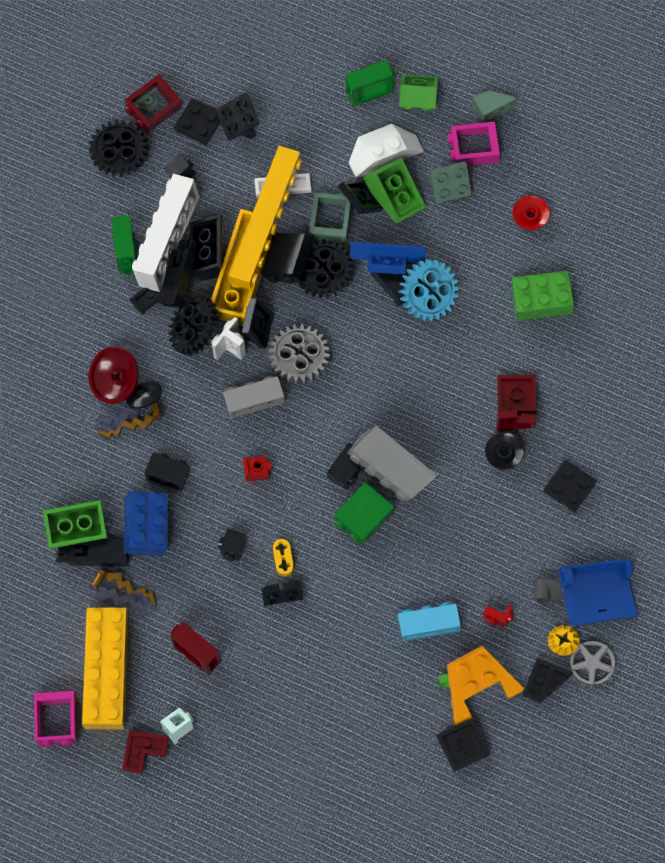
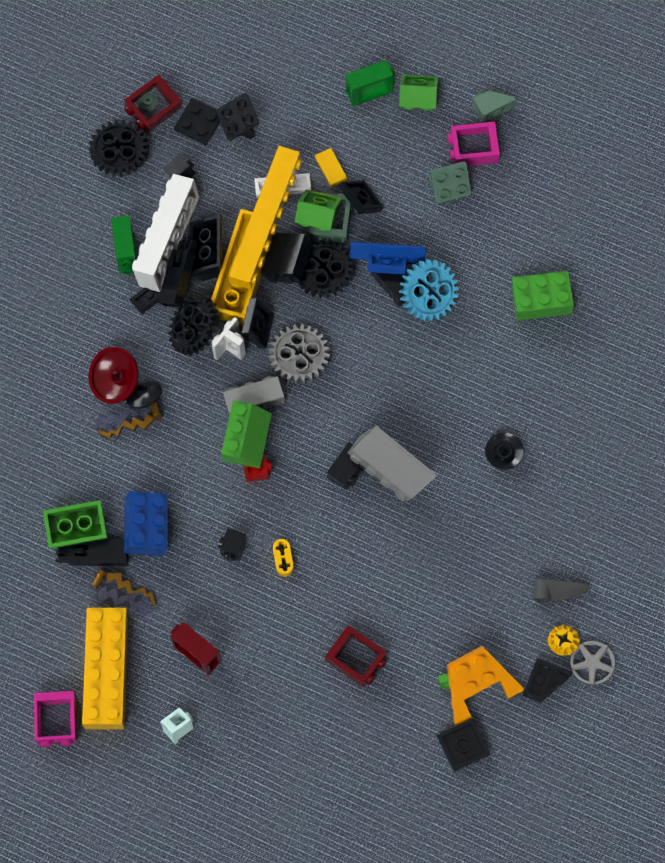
dark red plate [122,731,169,774] -> none
black brick [144,453,190,491] -> none
black hinge [261,581,303,606] -> none
green brick [334,482,394,545] -> none
white wedge [349,124,423,179] -> none
bright green slope [363,157,426,223] -> none
medium azure brick [398,602,461,641] -> none
red bracket [482,604,515,628] -> none
dark red plate [496,408,536,432] -> none
dark red plate [497,375,536,414] -> none
red dish [512,196,550,231] -> none
black plate [543,460,597,513] -> none
blue door [559,558,638,626] -> none
none -> bright green slope [221,400,272,468]
none -> bright green slope [295,190,342,231]
none -> yellow tile [315,148,347,188]
none -> dark red window [325,625,388,688]

